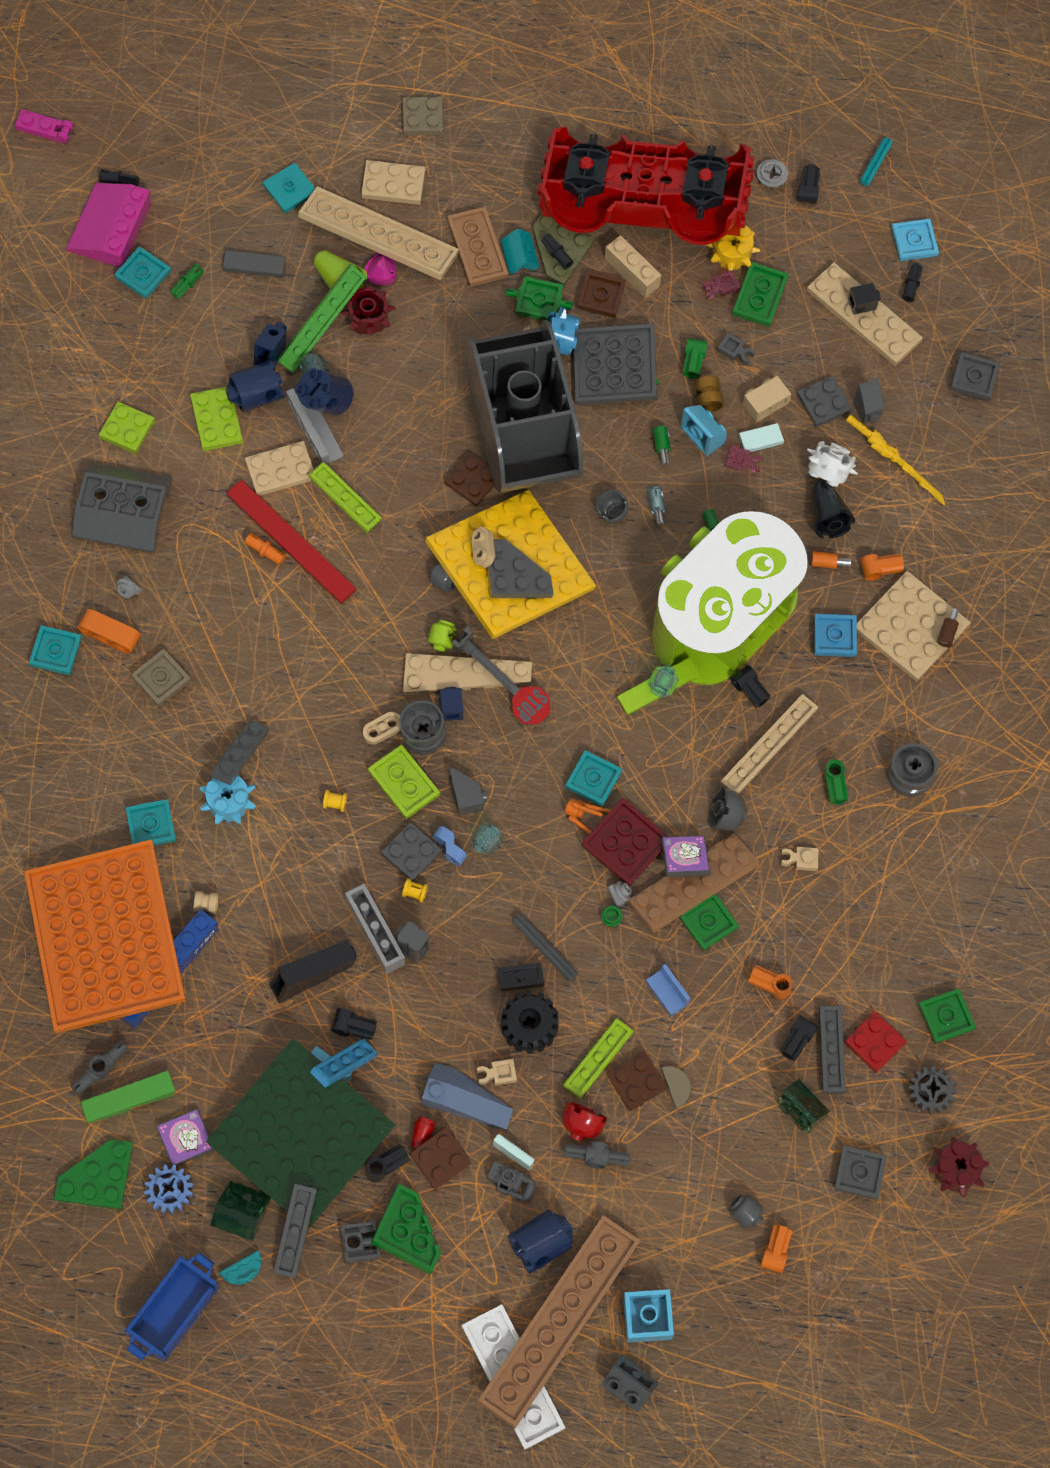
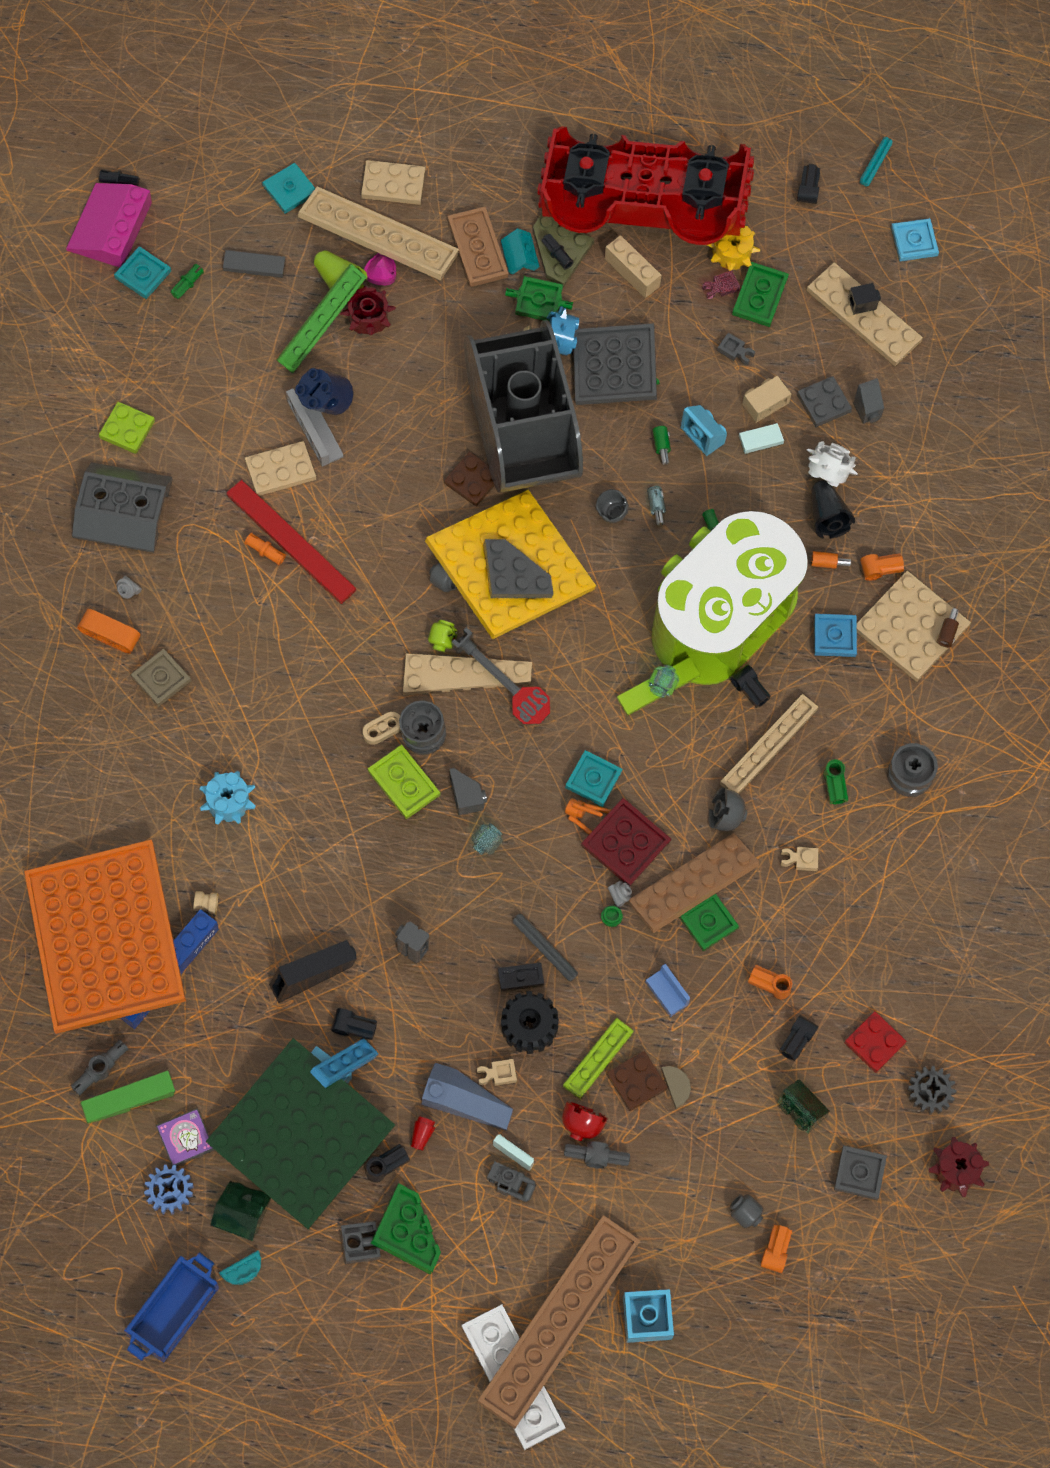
dark pink plate [15,109,74,143] -> none
teal plate [29,625,82,676] -> none
green plate [54,1139,133,1210] -> none
teal plate [125,799,176,846] -> none
lime plate [190,387,243,451] -> none
dark grey plate [211,719,269,786] -> none
dark blue cylinder [225,359,285,413] -> none
dark blue torso [254,322,287,367] -> none
dark grey plate [273,1183,318,1278] -> none
clear light blue head [299,353,330,375] -> none
lime tile [309,462,382,533] -> none
yellow bush [323,790,348,812] -> none
light grey brick [345,884,405,975] -> none
dark grey plate [381,822,442,882] -> none
yellow bush [402,878,429,903] -> none
dark tan plate [403,97,443,135] -> none
reddish brown plate [409,1127,471,1190] -> none
medium blue piece [432,826,467,866] -> none
dark blue brick [440,687,464,721] -> none
tan plate [471,527,495,568] -> none
dark blue cylinder [507,1209,573,1274] -> none
reddish brown plate [577,271,626,318] -> none
dark grey brick [601,1355,659,1412] -> none
tile [661,835,710,877] -> none
green piece [682,338,708,379] -> none
pearl gold wheel [694,375,724,413] -> none
clear pink plate [724,445,763,472] -> none
light grey gear [757,159,788,189] -> none
dark grey plate [819,1006,846,1094] -> none
yellow sword [846,415,945,505] -> none
black axle [902,263,923,302] -> none
green plate [918,988,976,1044] -> none
dark grey plate [950,352,1000,401] -> none

